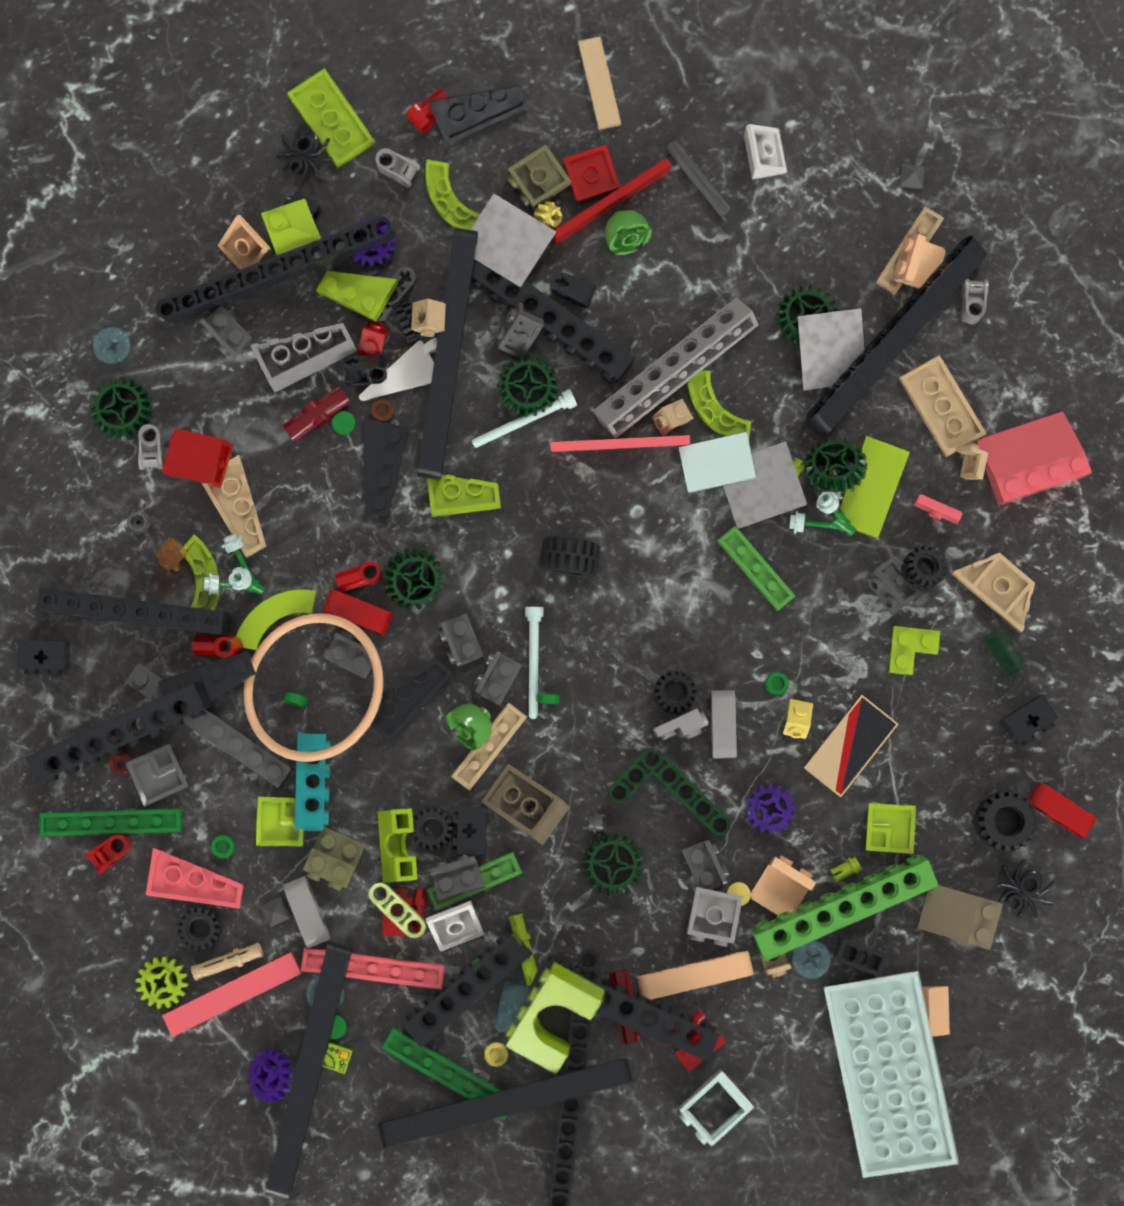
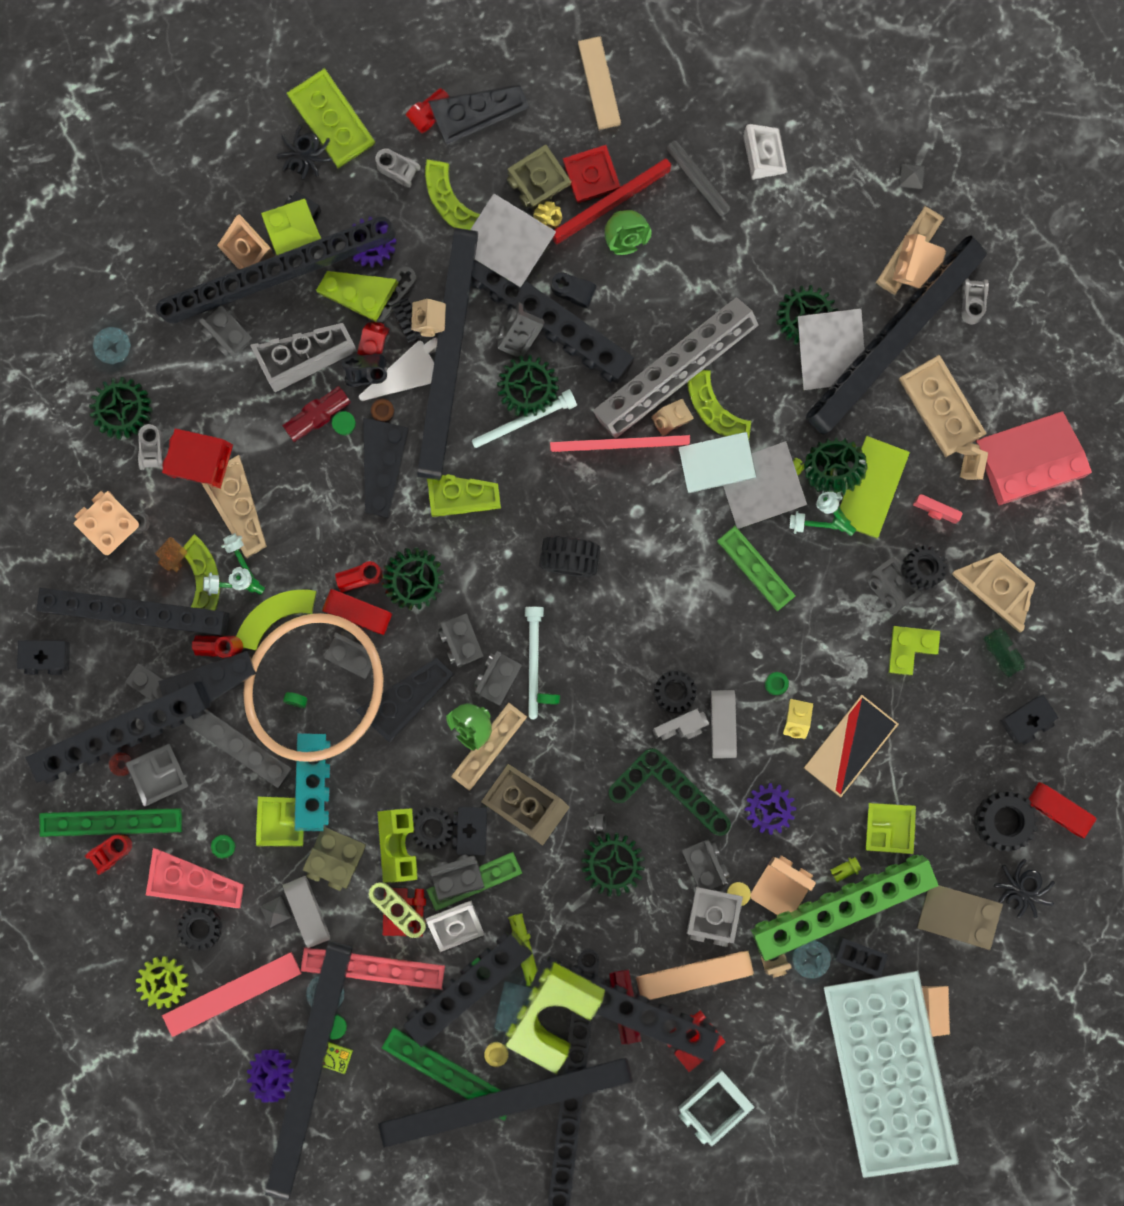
tan pin [191,942,263,981] -> none
none -> light nougat bracket [73,491,139,555]

